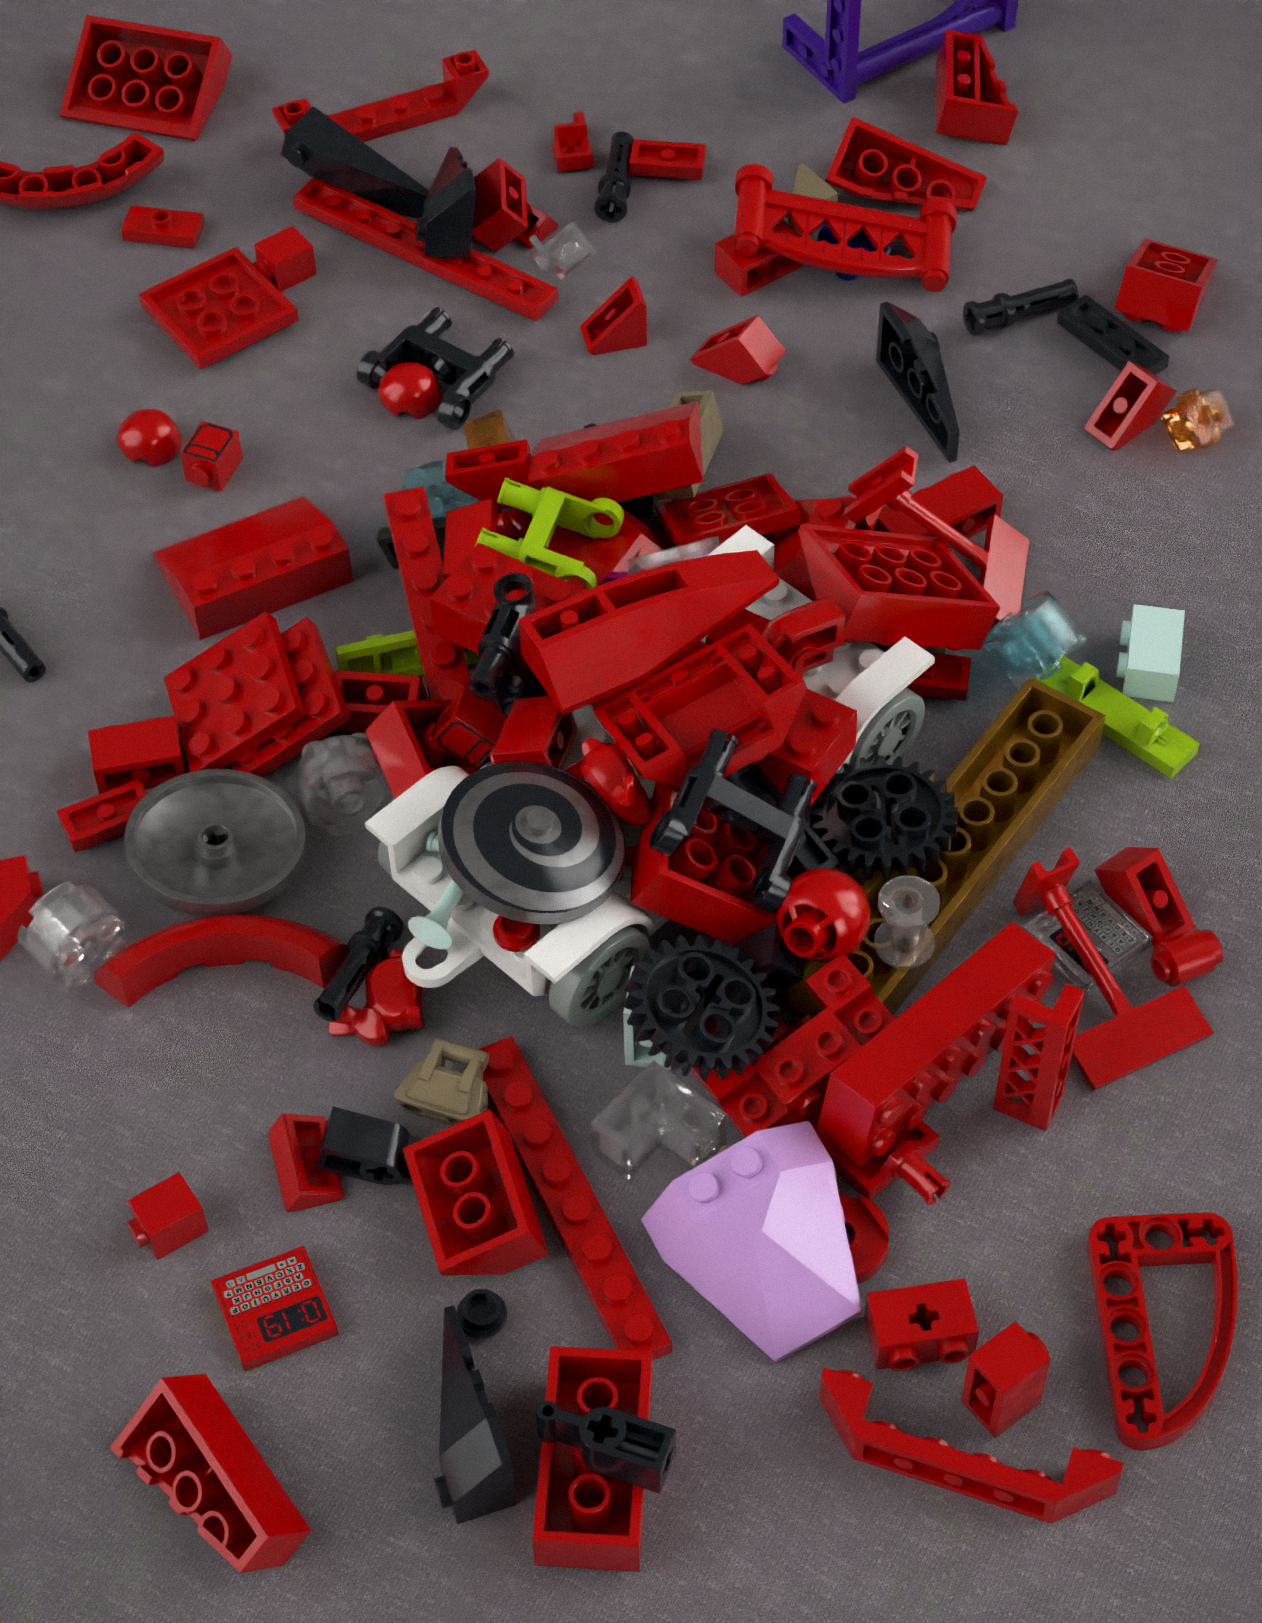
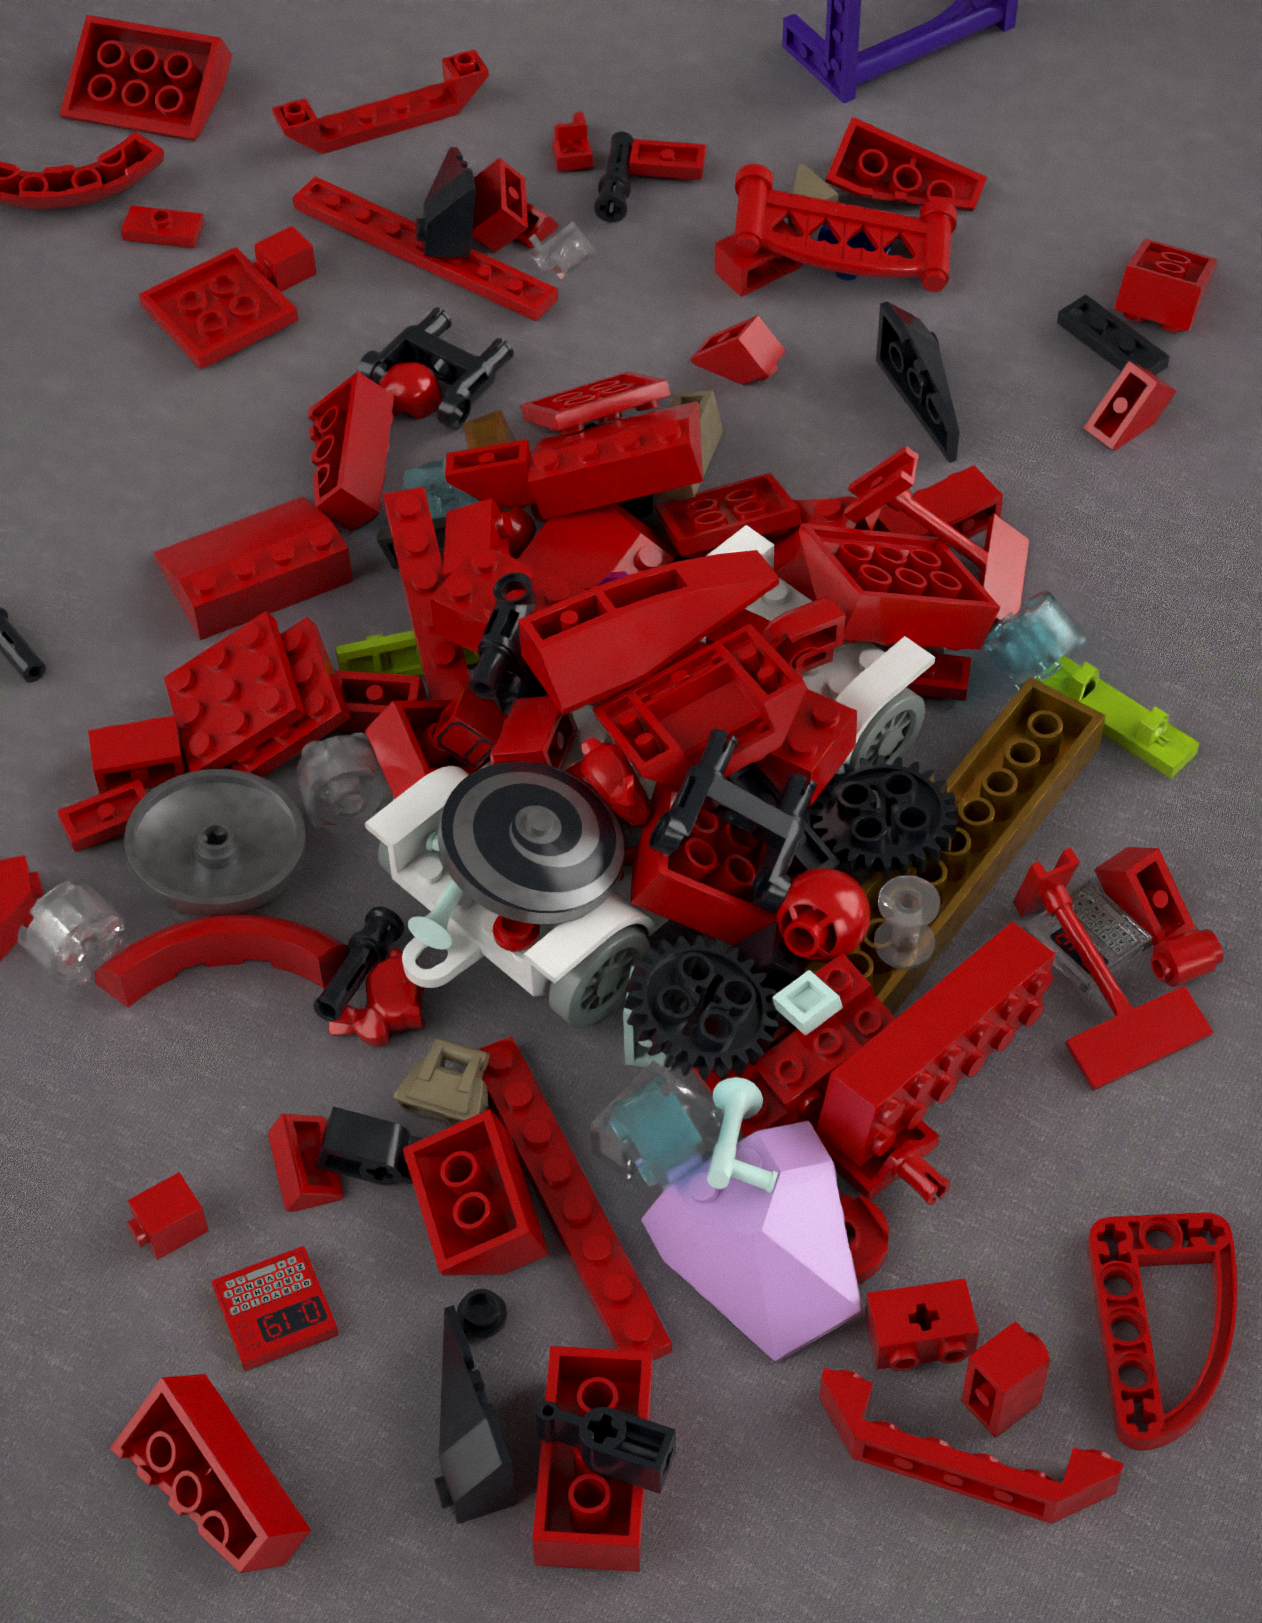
red hair [116,409,182,467] -> none
red brick [180,421,243,491] -> none
black wedge [281,106,429,218] -> none
lime connector [475,477,624,591] -> none
red slope [579,276,647,355] -> none
clear plate [625,536,720,575] -> none
red wedge [936,29,1018,145] -> none
black pin [963,279,1079,336] -> none
red fence [993,983,1085,1131] -> none
light aqua brick [1116,604,1185,702] -> none
clear orange brick [1160,387,1235,451] -> none
none -> red wedge [308,371,394,531]
none -> red plate [520,371,671,435]
none -> clear light blue brick [608,1074,712,1190]
none -> light aqua piece [707,1077,778,1193]
none -> light aqua plate [772,970,842,1036]

